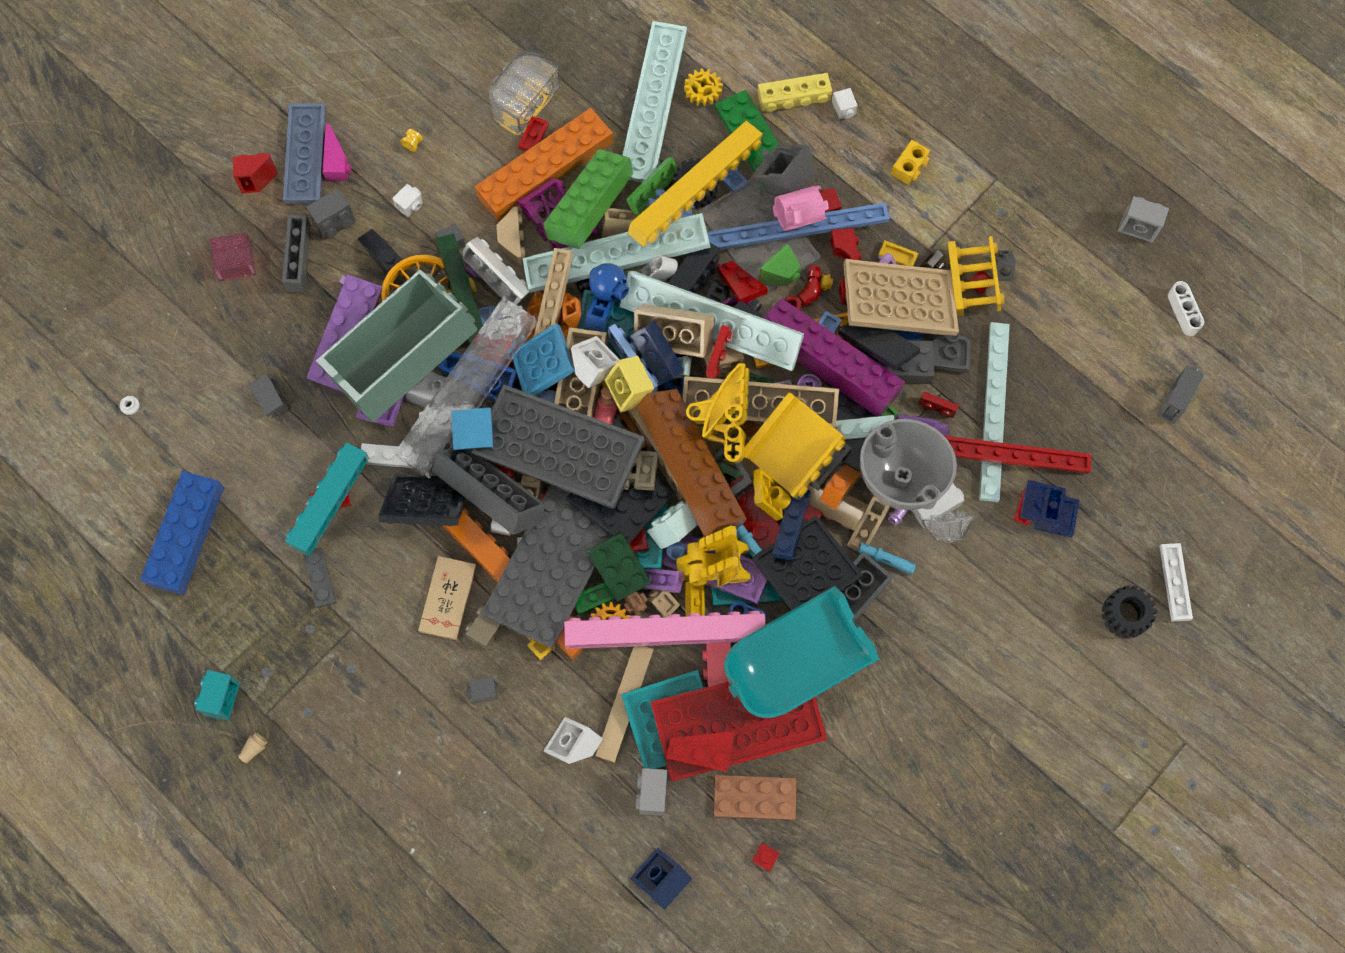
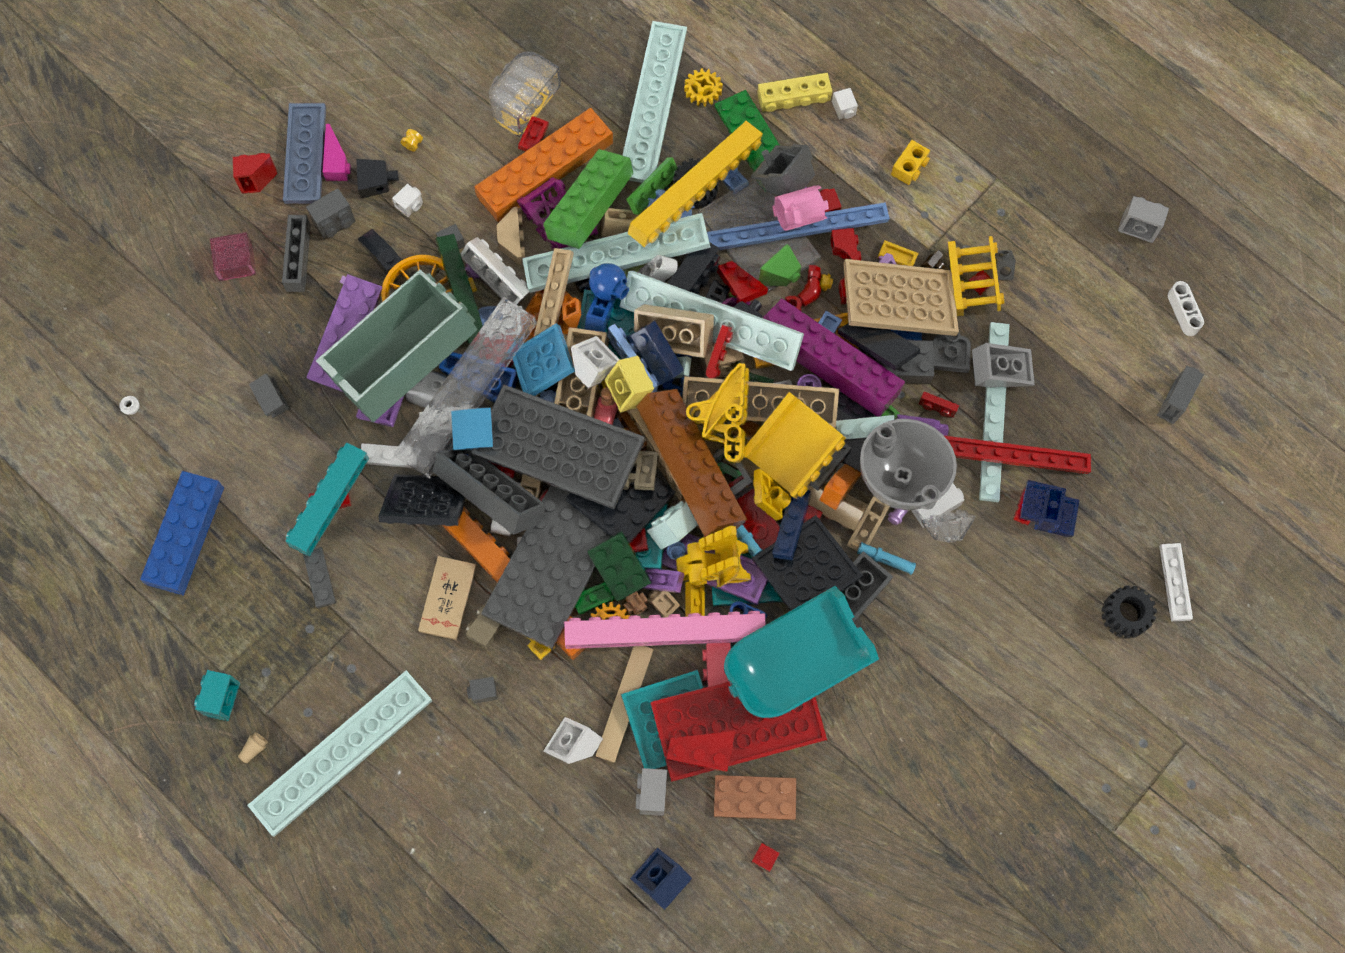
none -> light aqua plate [247,670,432,837]
none -> black torso [356,159,399,198]
none -> light grey slope [972,343,1035,388]

